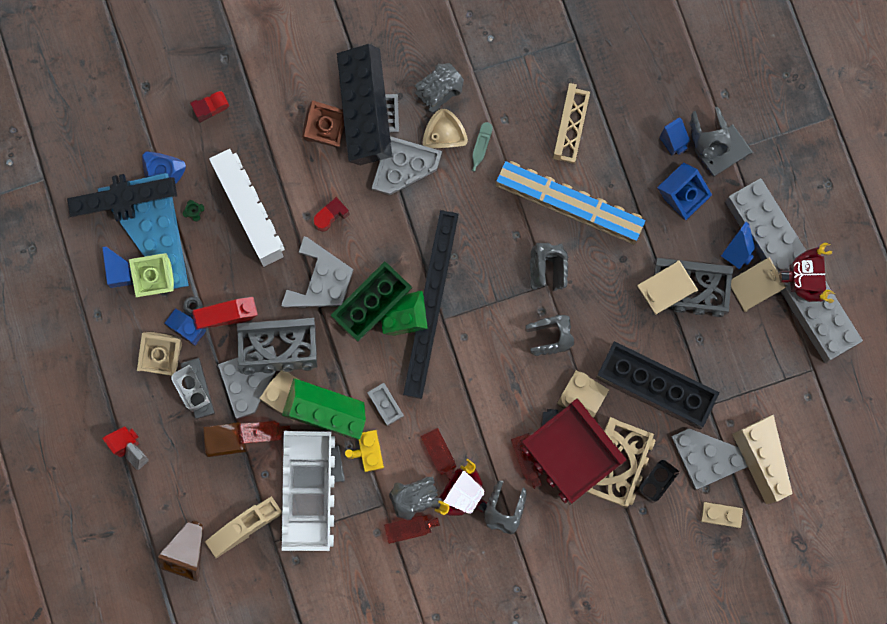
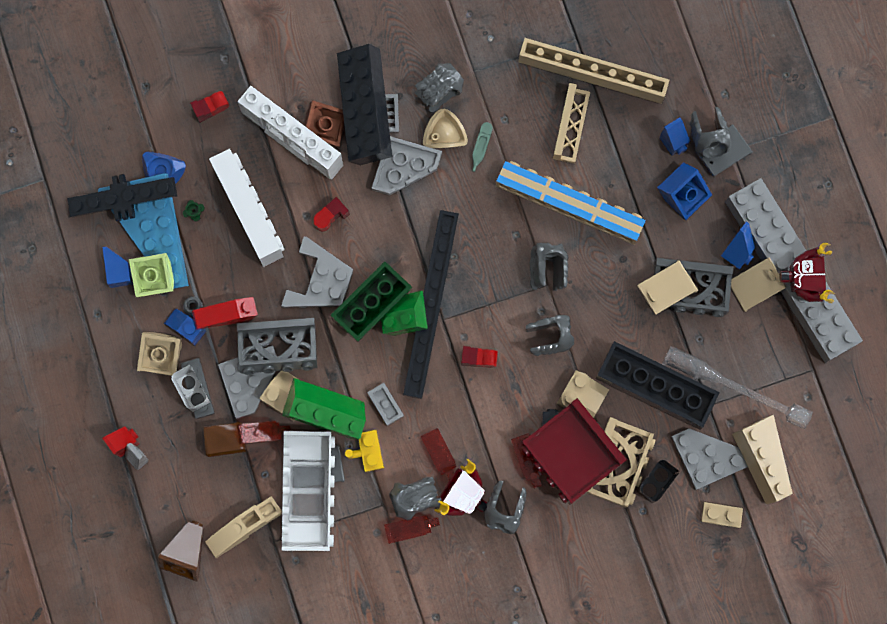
none -> white window [237,86,343,180]
none -> leg [461,346,498,368]
none -> tan brick [519,38,669,104]
none -> clear bar [662,346,813,429]

